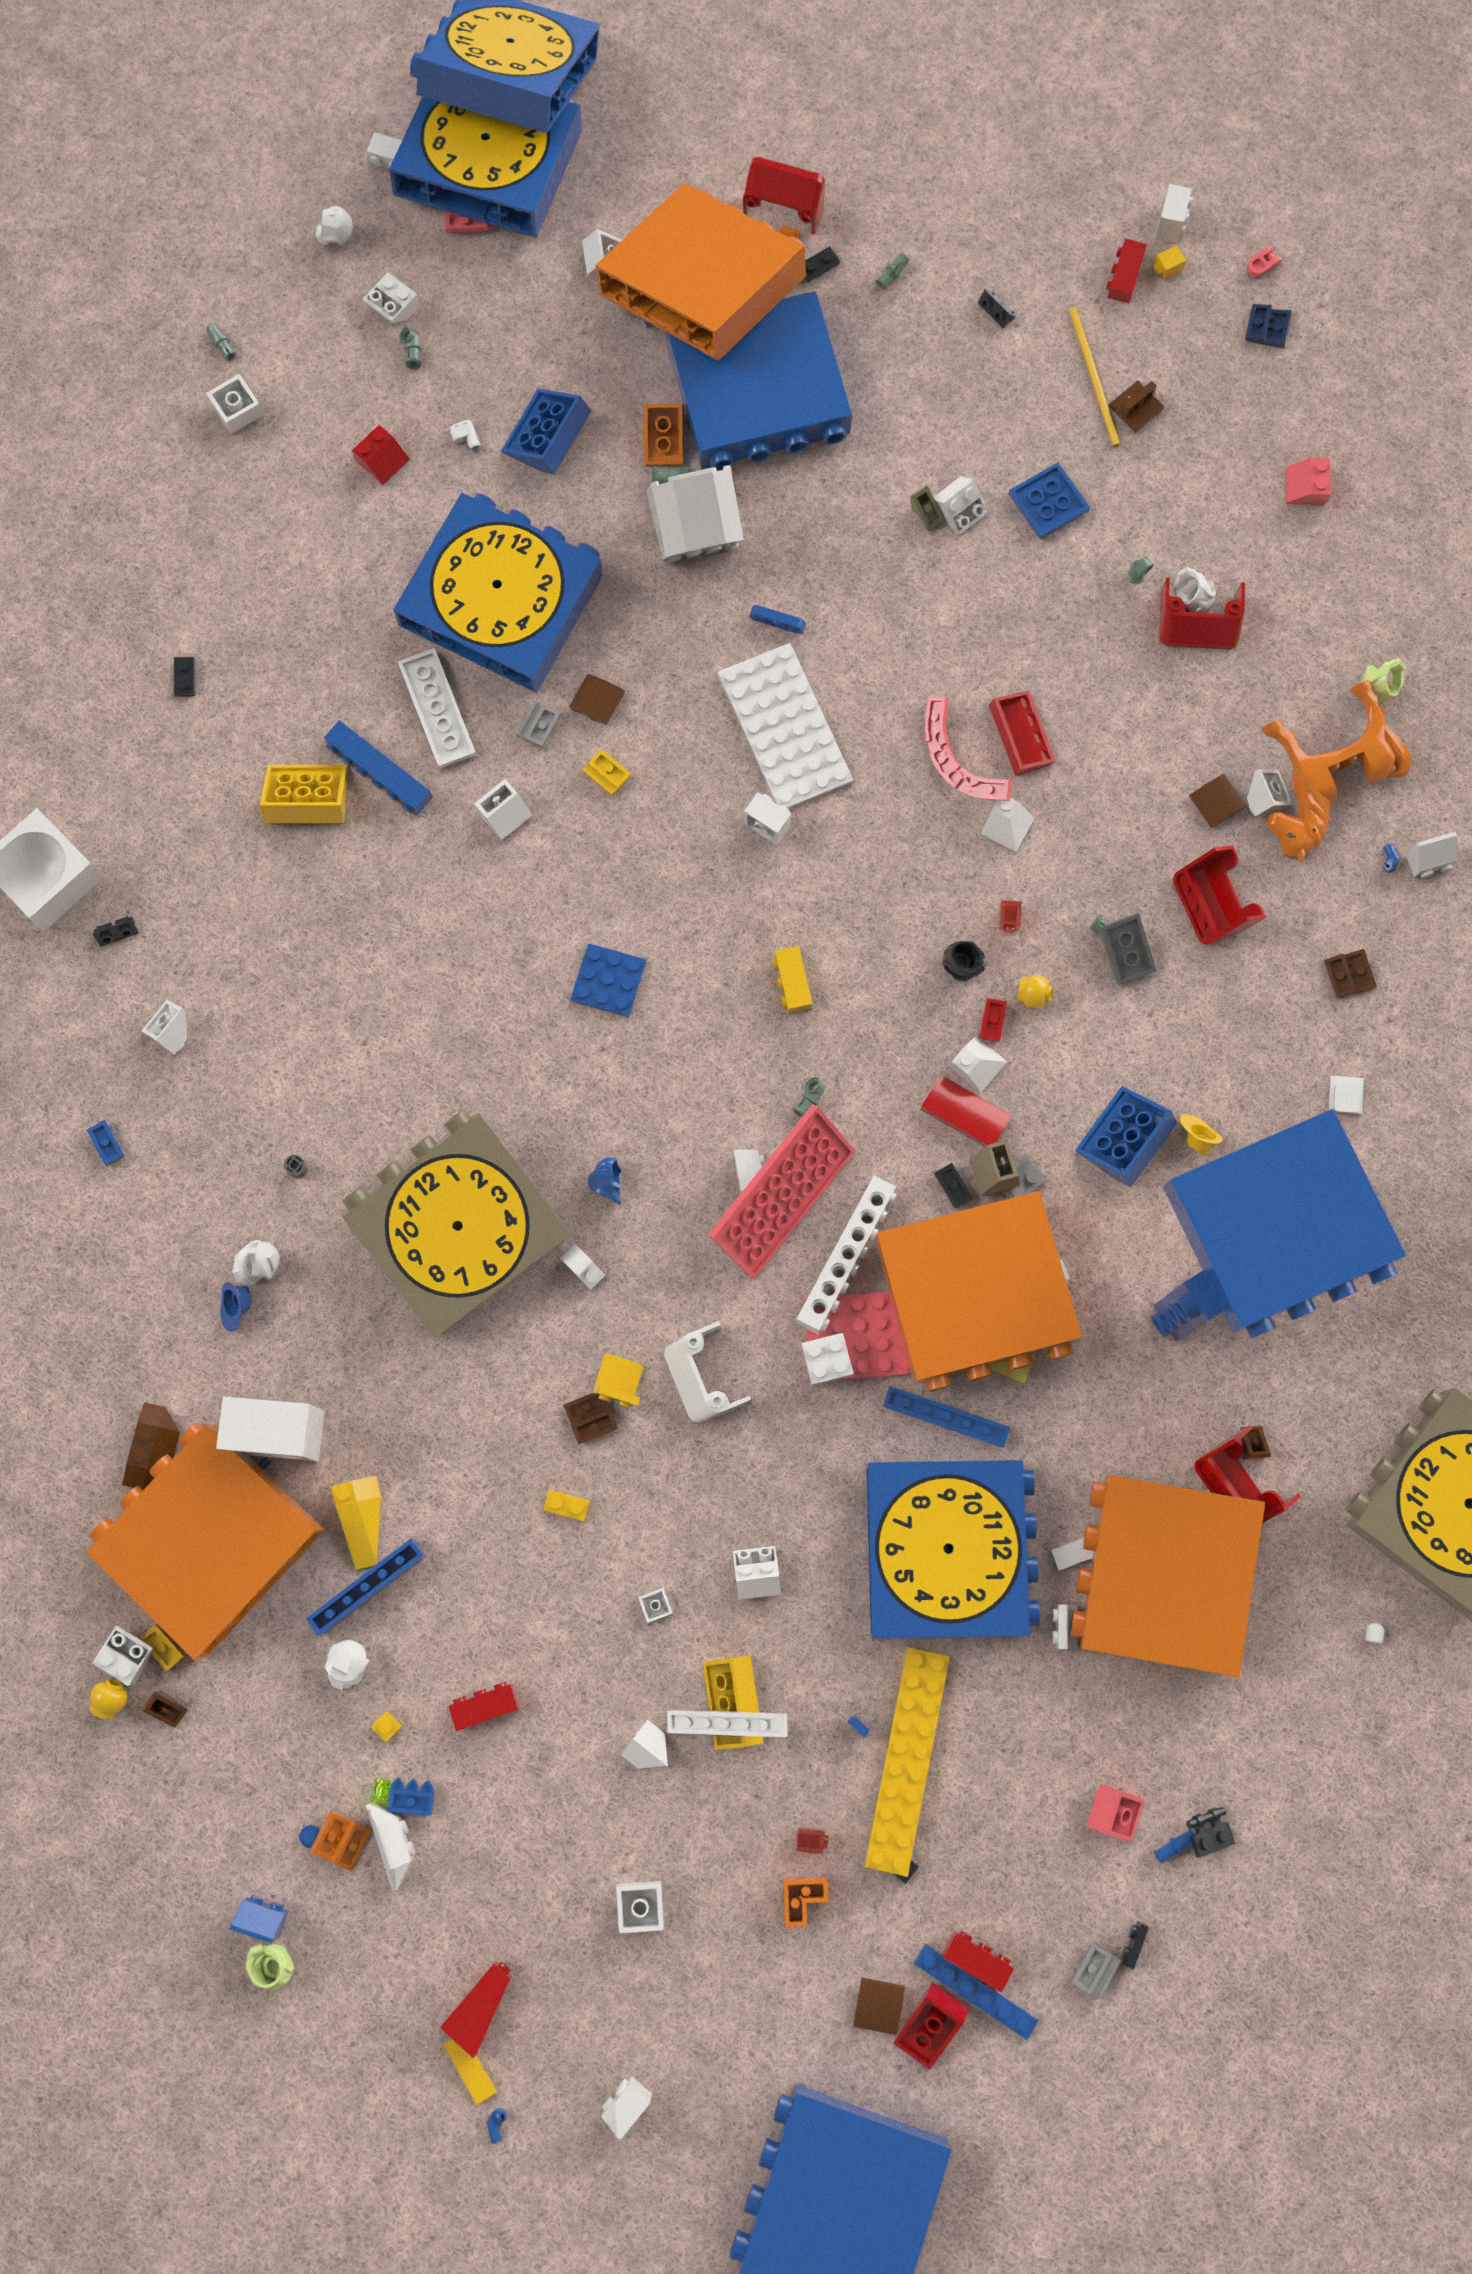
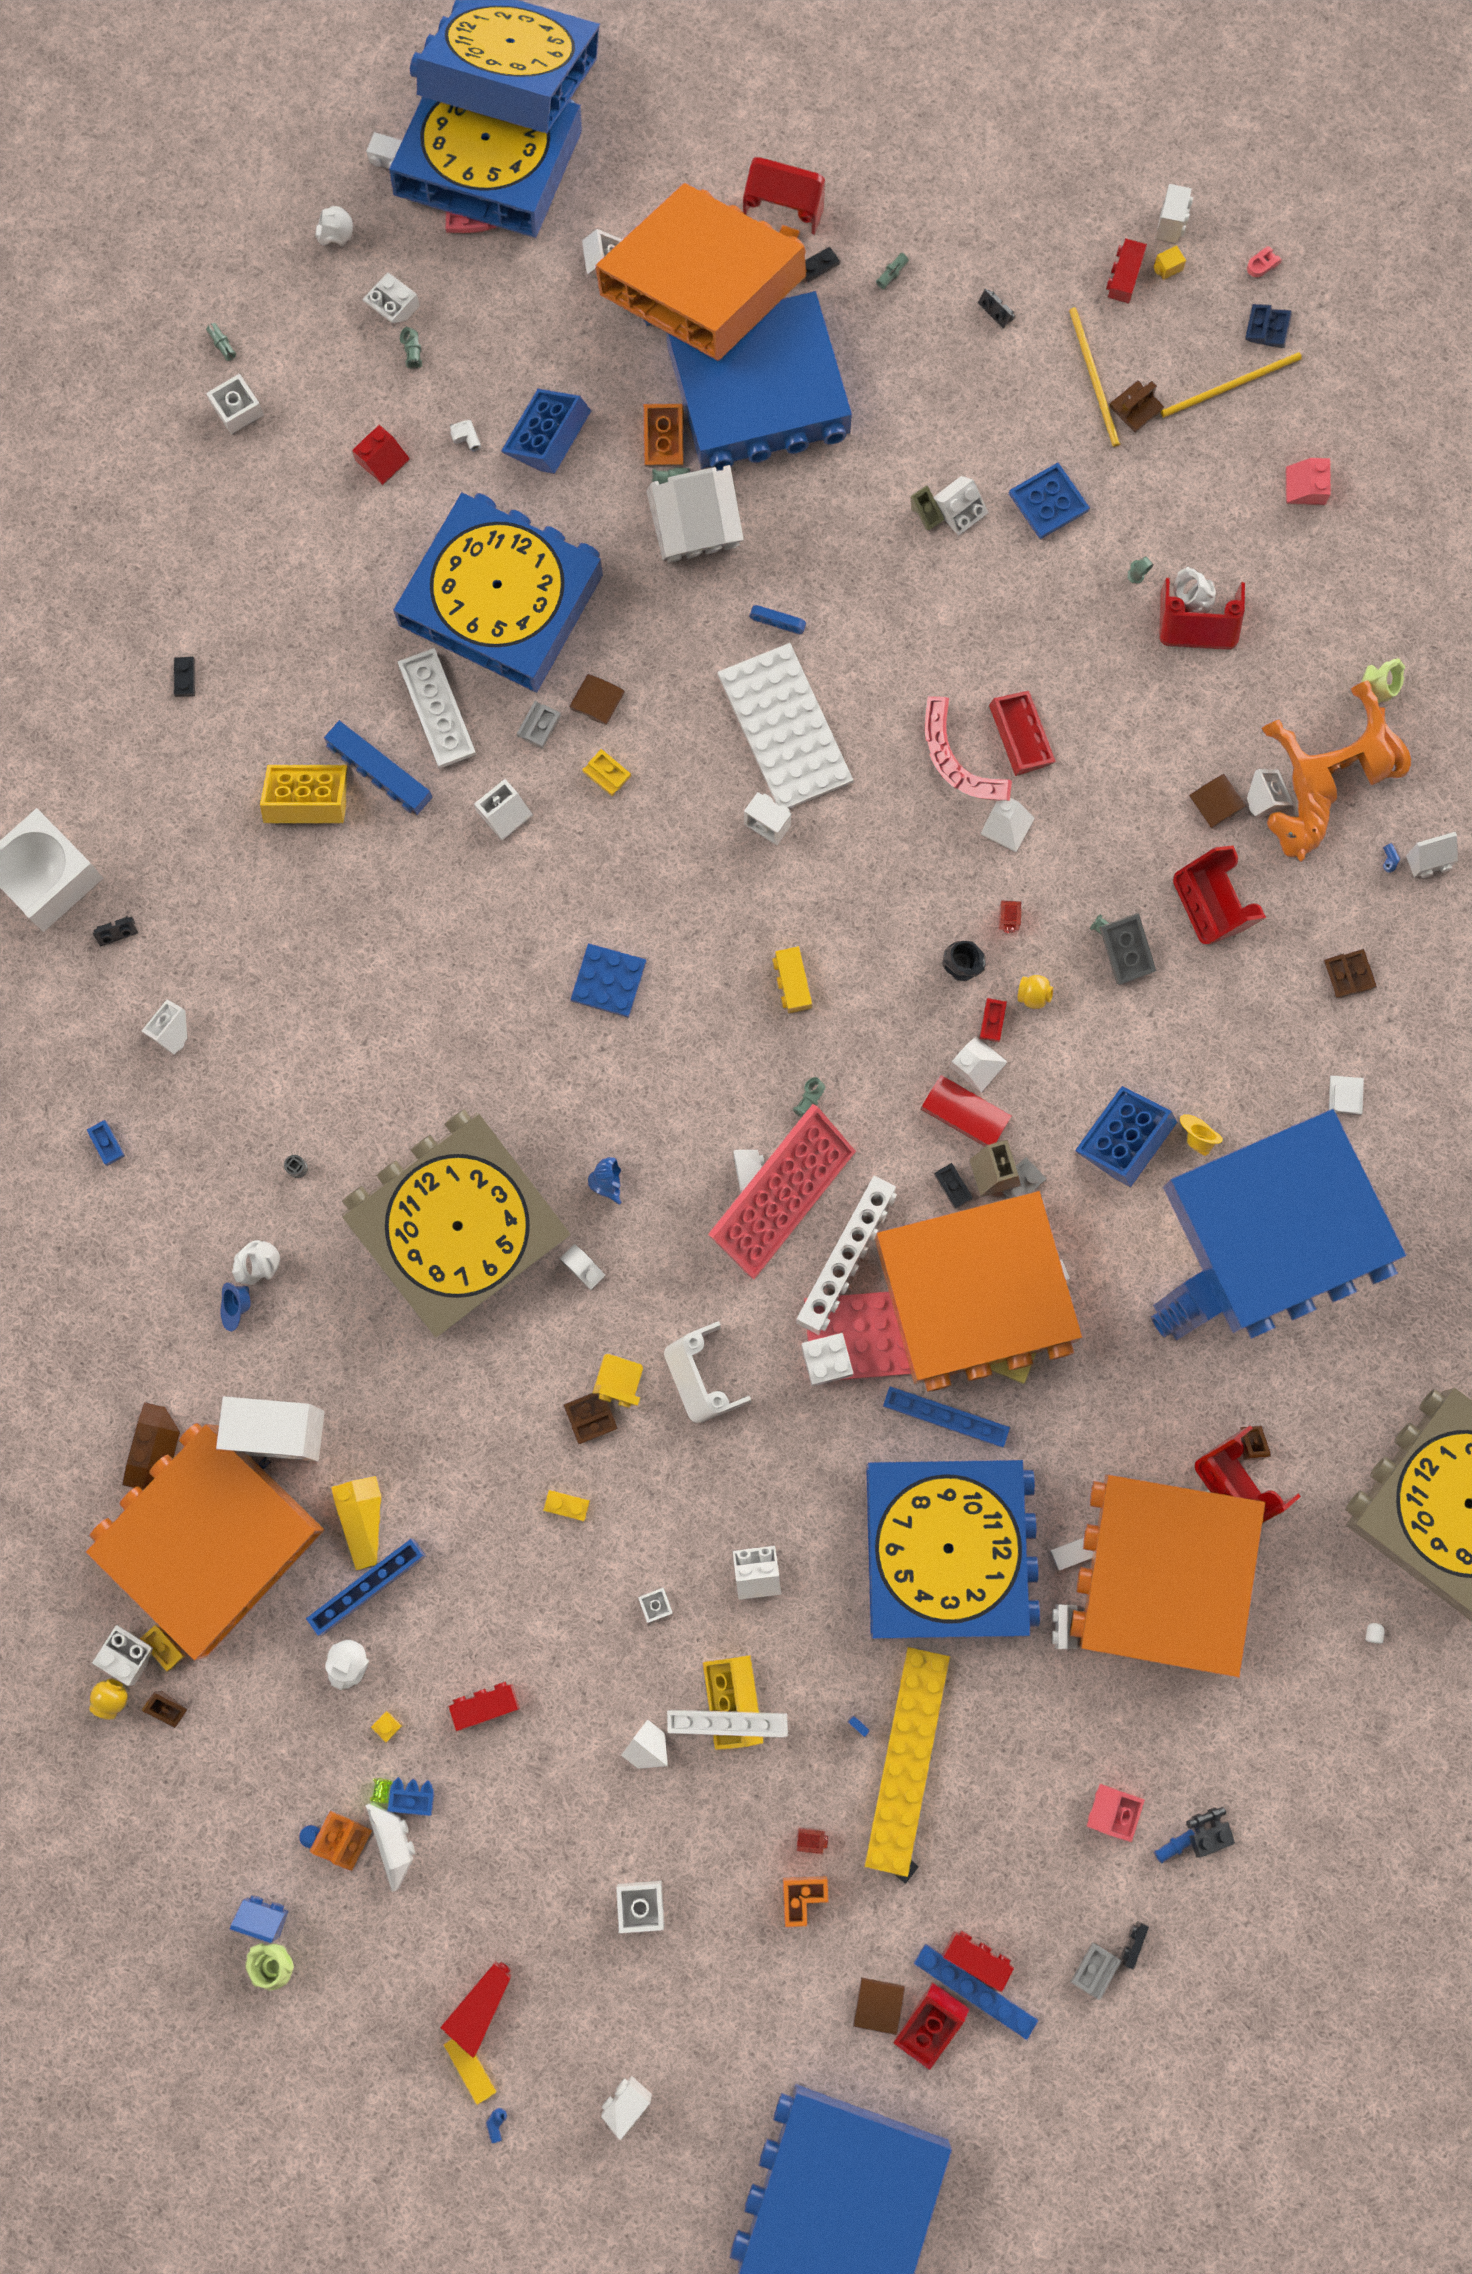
none -> yellow piece [1161,352,1302,418]

